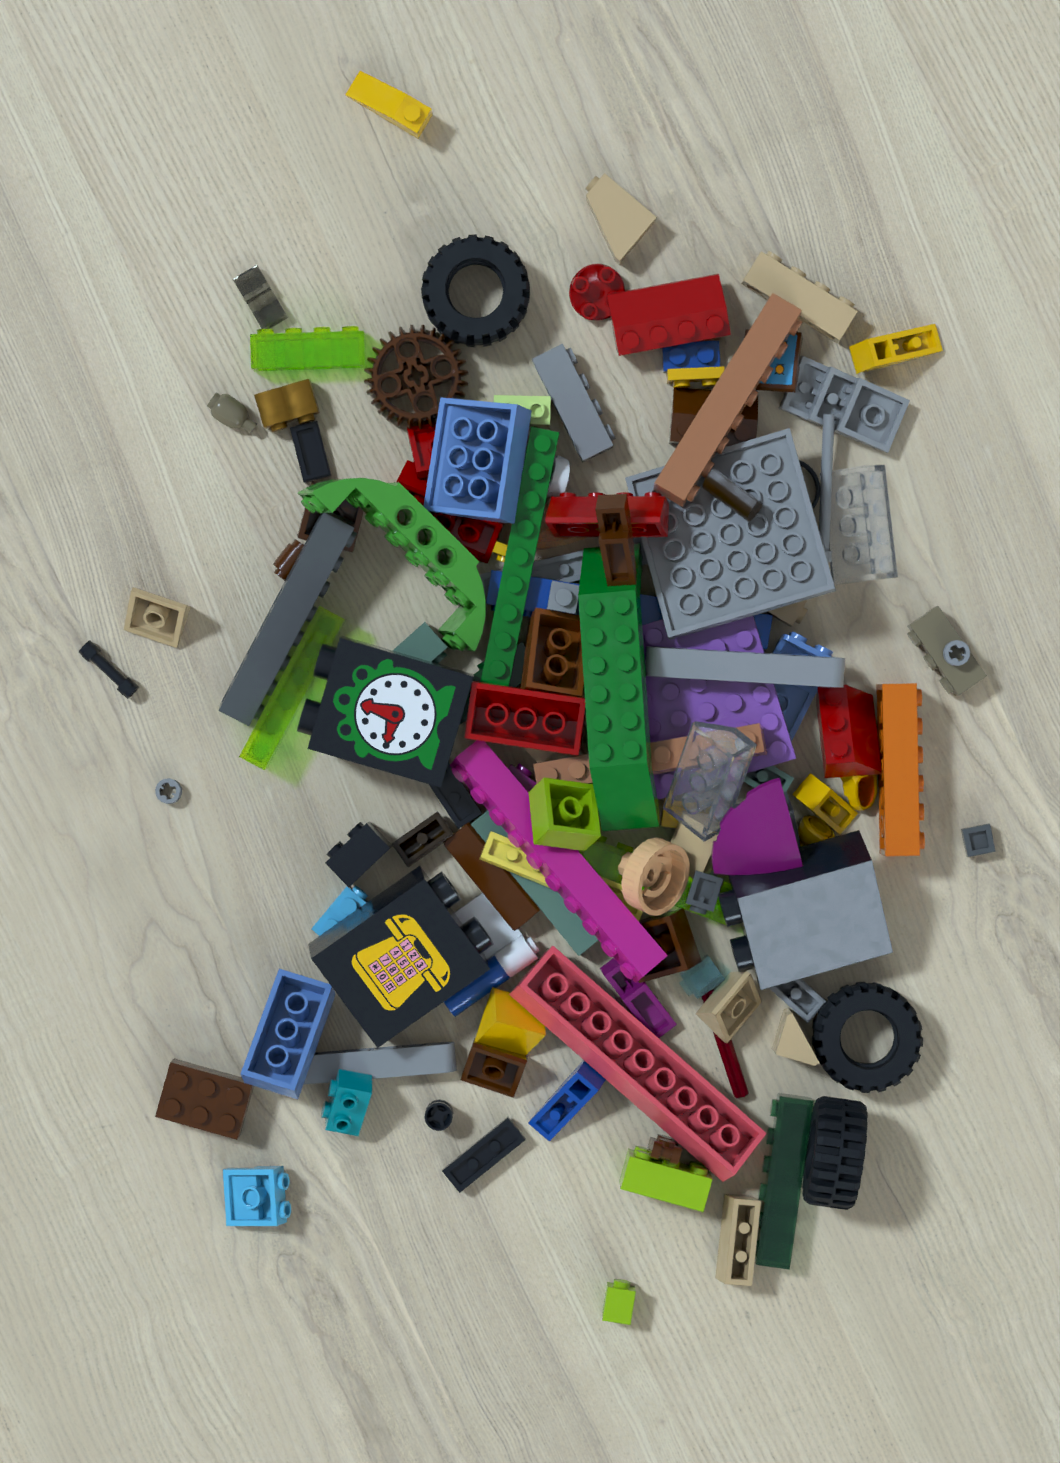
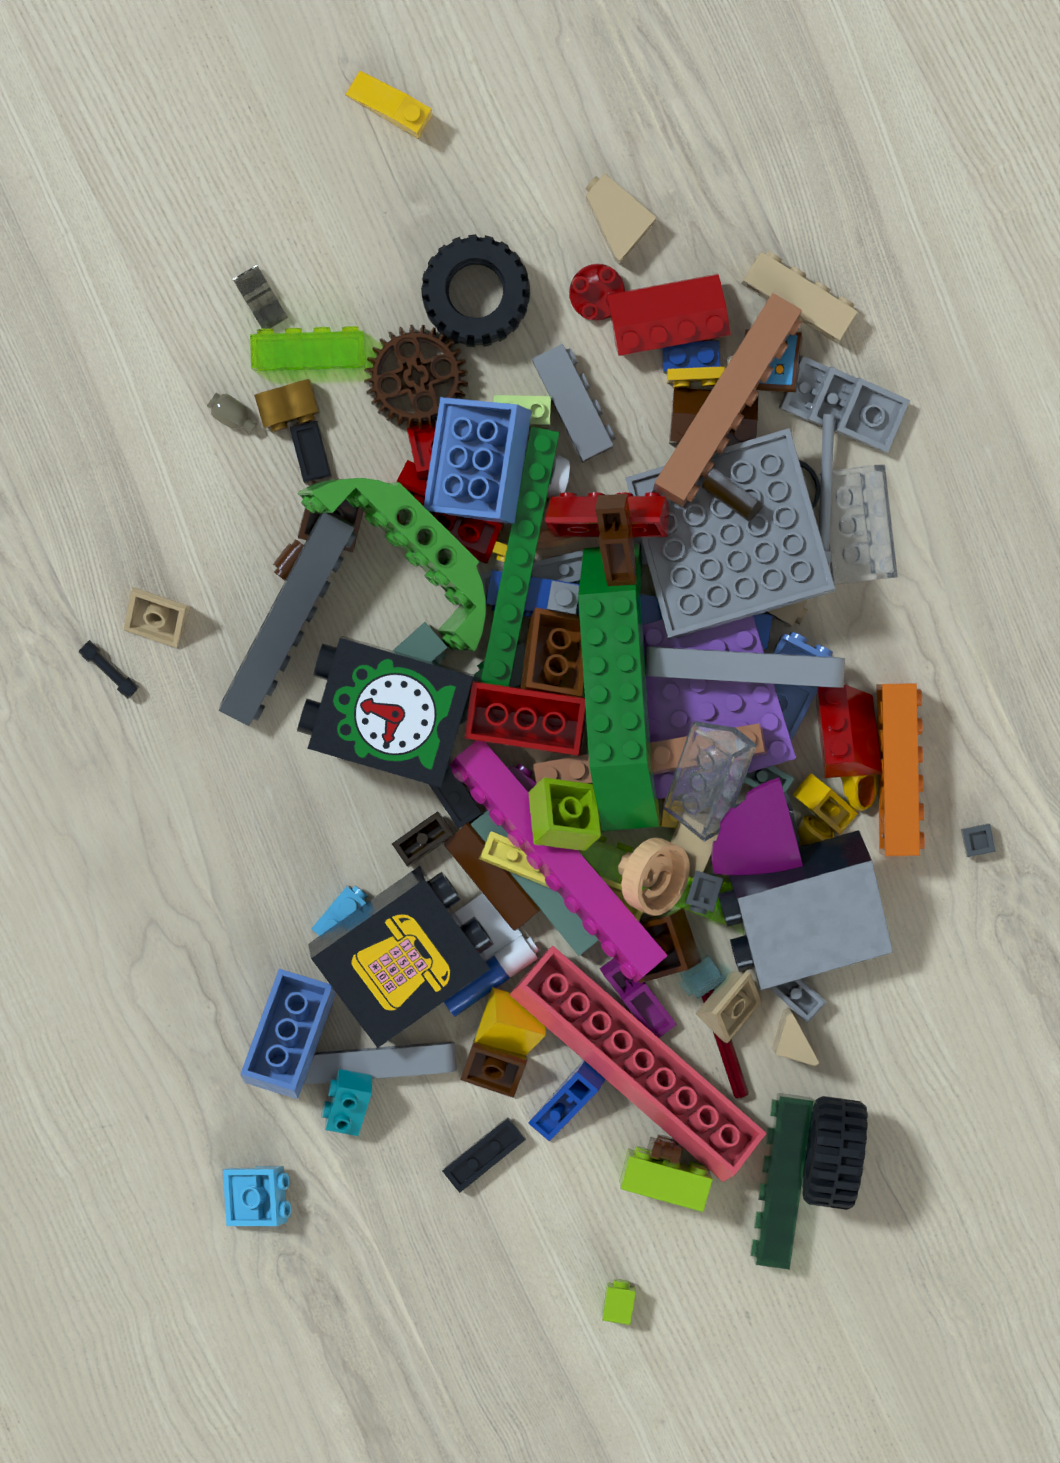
light grey bush [155,778,182,804] -> none
reddish brown brick [155,1058,254,1140] -> none
clear neon green brick [239,606,346,770] -> none
black brick [325,821,393,887] -> none
black wheel [424,1099,454,1131] -> none
tan brick [715,1194,761,1286] -> none
black tyre [812,982,923,1093] -> none
yellow slope [849,324,943,374] -> none
dark tan brick [907,606,987,696] -> none
light grey bush [943,640,970,666] -> none

